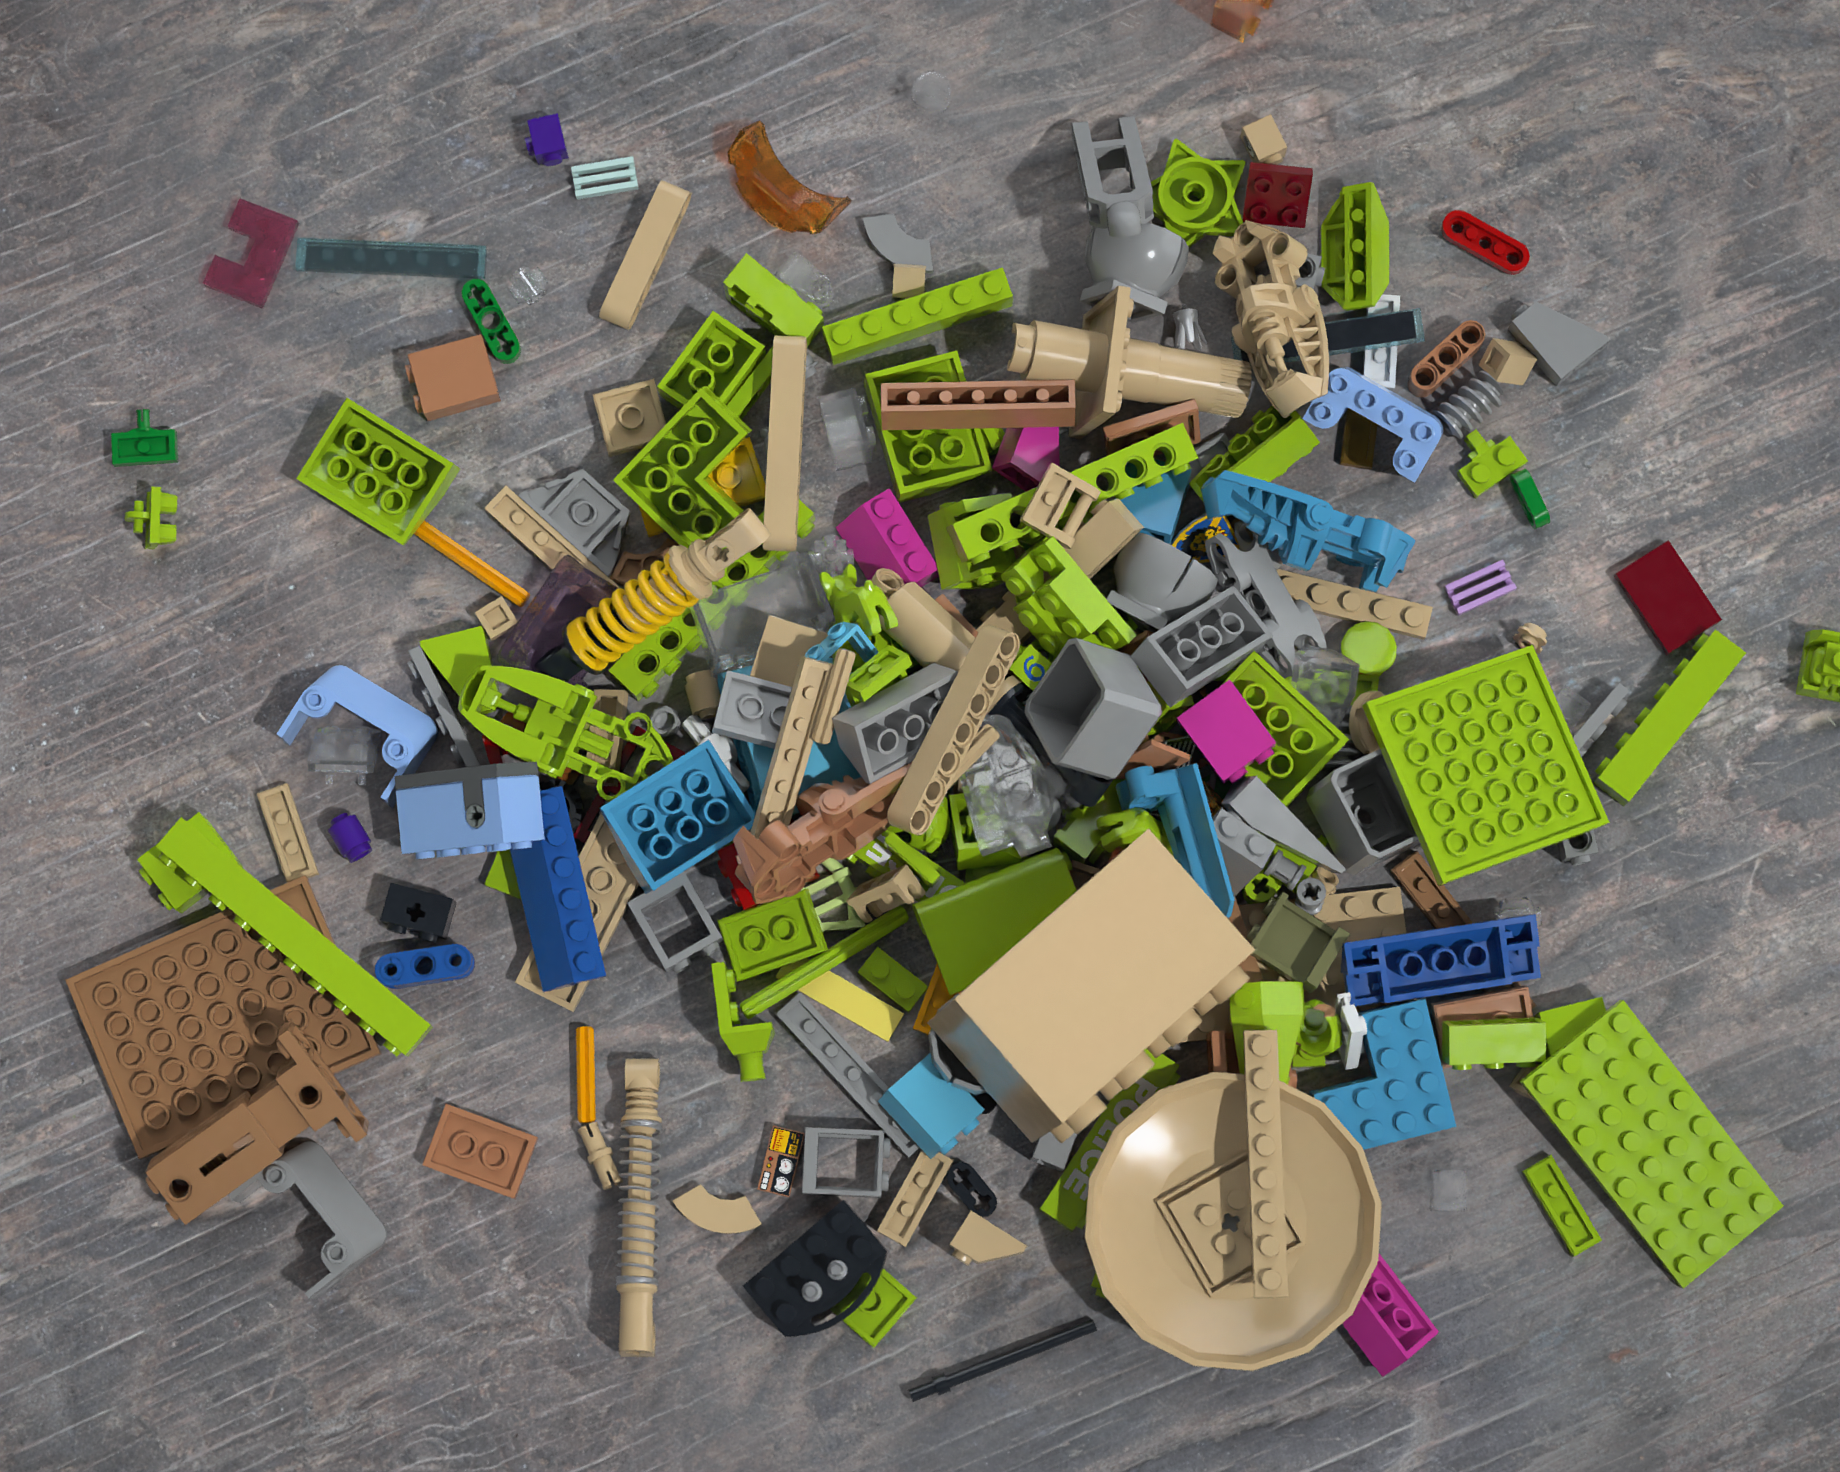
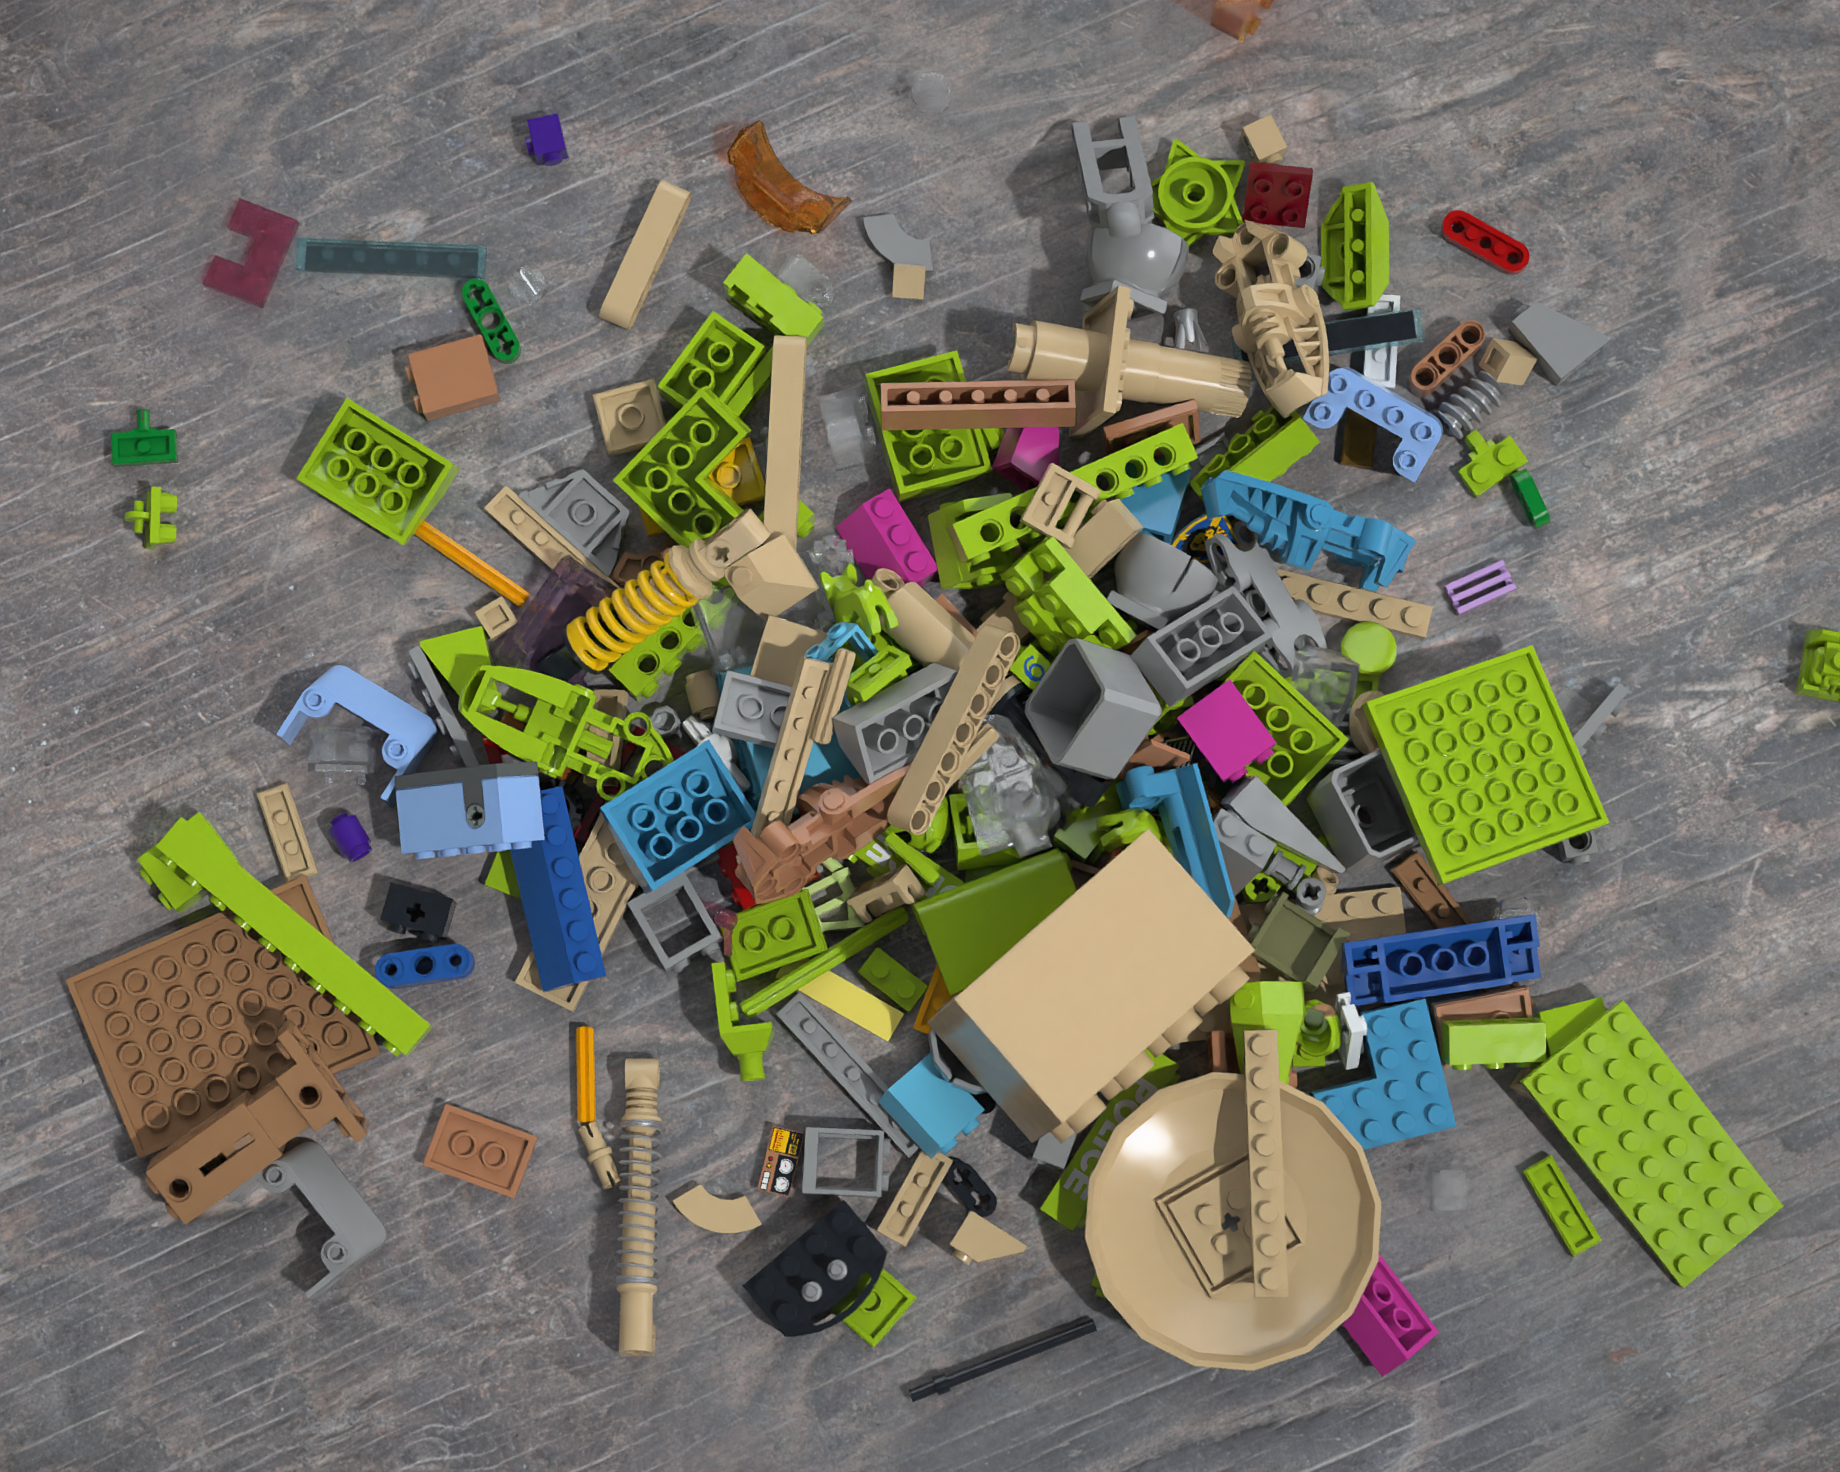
light aqua tile [571,156,639,200] -> none
lime brick [822,267,1013,365] -> none
tan plate [1513,623,1547,654] -> none
lime brick [1593,629,1746,806] -> none
dark red tile [1614,540,1722,655] -> none
none -> clear pink hand [714,908,738,956]
none -> tan slope [724,534,819,623]

